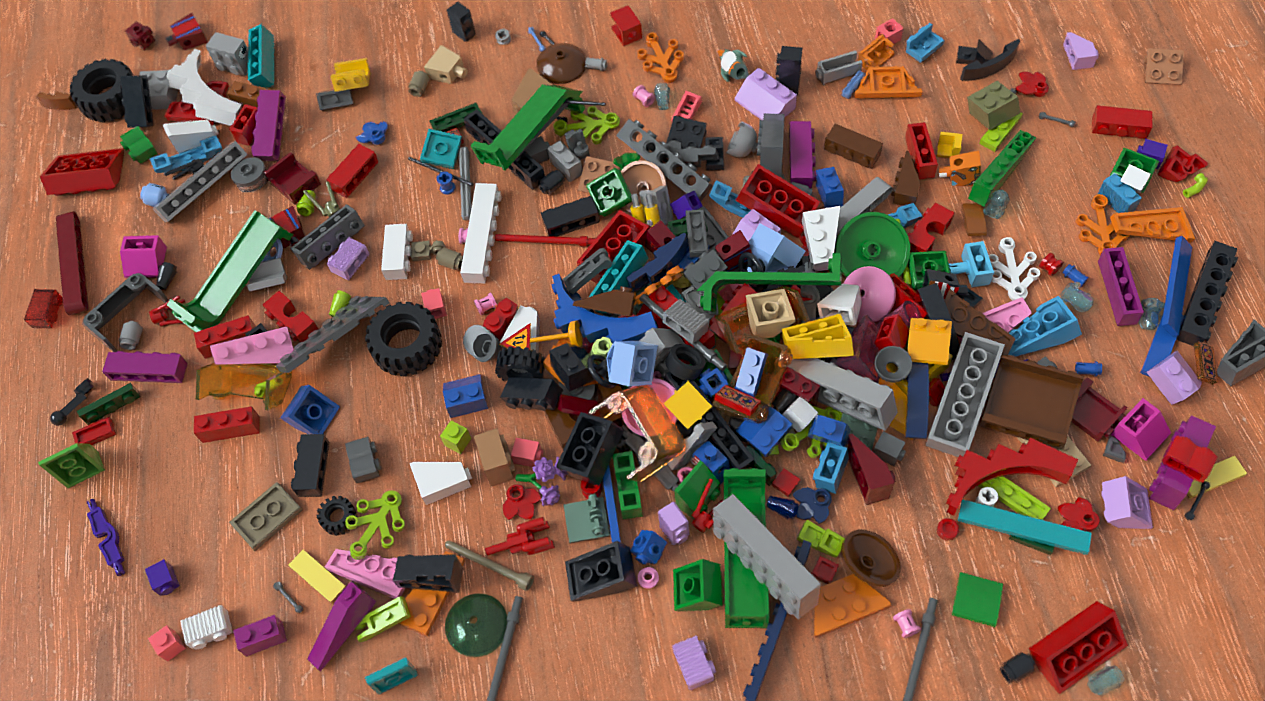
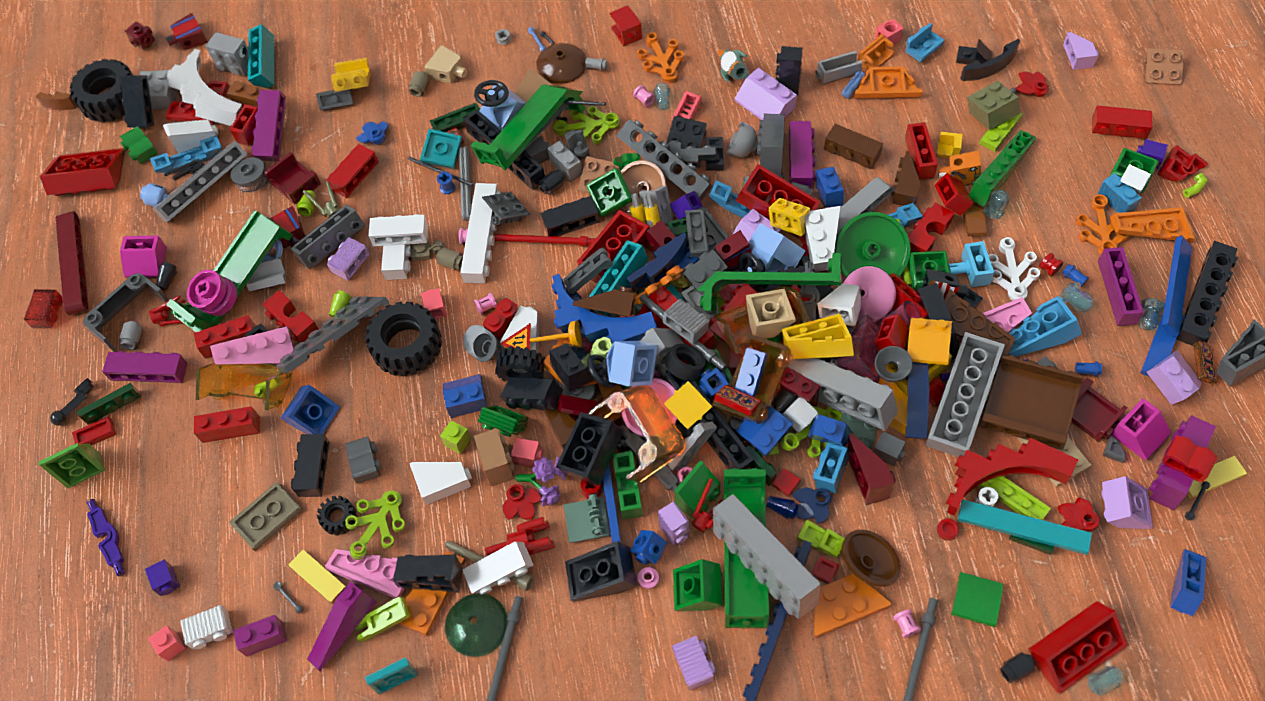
black brick [447,1,476,42] -> none
blue torso [690,441,730,485] -> none
dark grey hinge [1039,112,1076,127] -> none
none -> dark pink wheel [187,269,237,317]
none -> white brick [369,214,428,246]
none -> white brick [463,542,533,595]
none -> piece [474,80,526,131]
none -> green brick [477,405,529,437]
none -> dark grey hinge [482,192,530,225]
none -> yellow bracket [769,198,810,236]
none -> red brick [934,173,973,216]
none -> blue slope [1170,549,1206,616]

